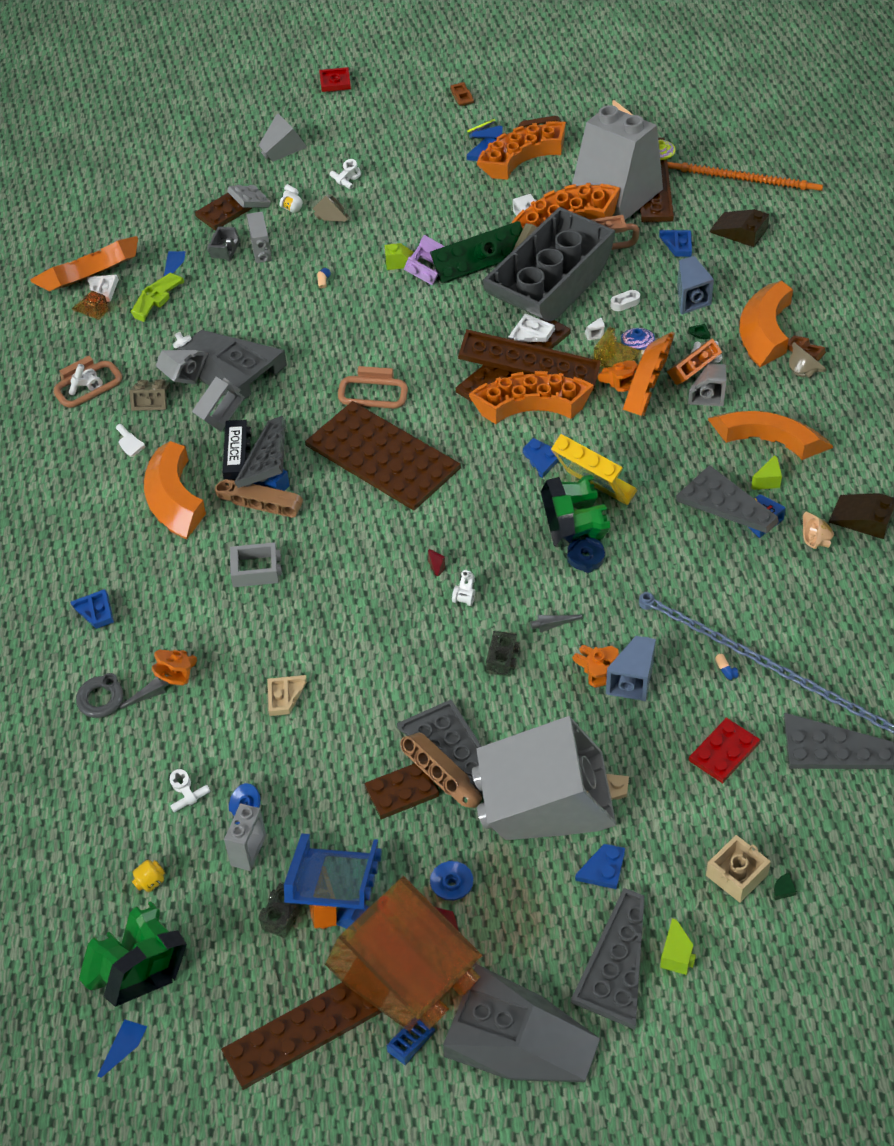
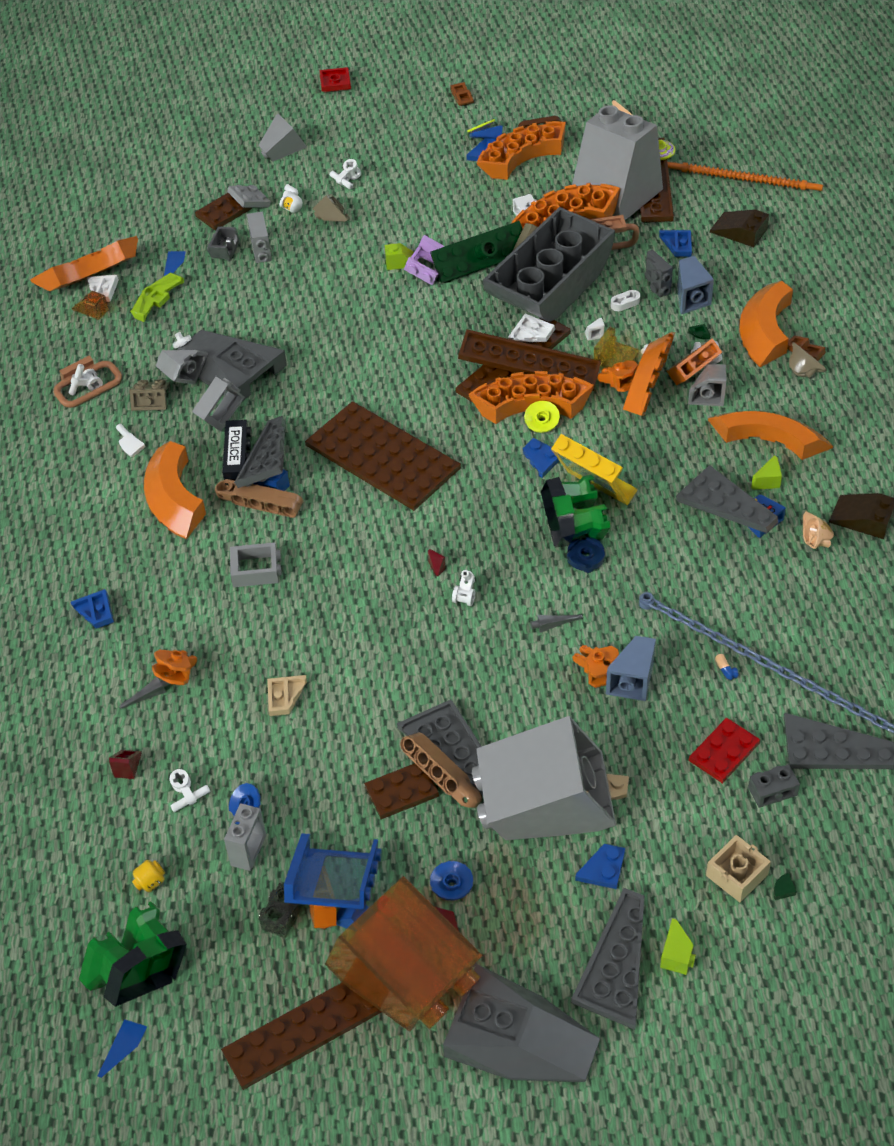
dark grey piece [76,673,123,718] -> none
light nougat arm [317,268,331,288] -> none
nougat bar [338,366,408,409] -> none
blue slope [386,1016,435,1065] -> none
clear smoke brick [486,631,520,677] -> none
dish [621,328,655,350] -> none
none -> dark red slope [109,750,142,779]
none -> neon yellow dish [524,401,560,433]
none -> dark grey plate [645,249,673,297]
none -> dark grey brick [748,764,800,808]

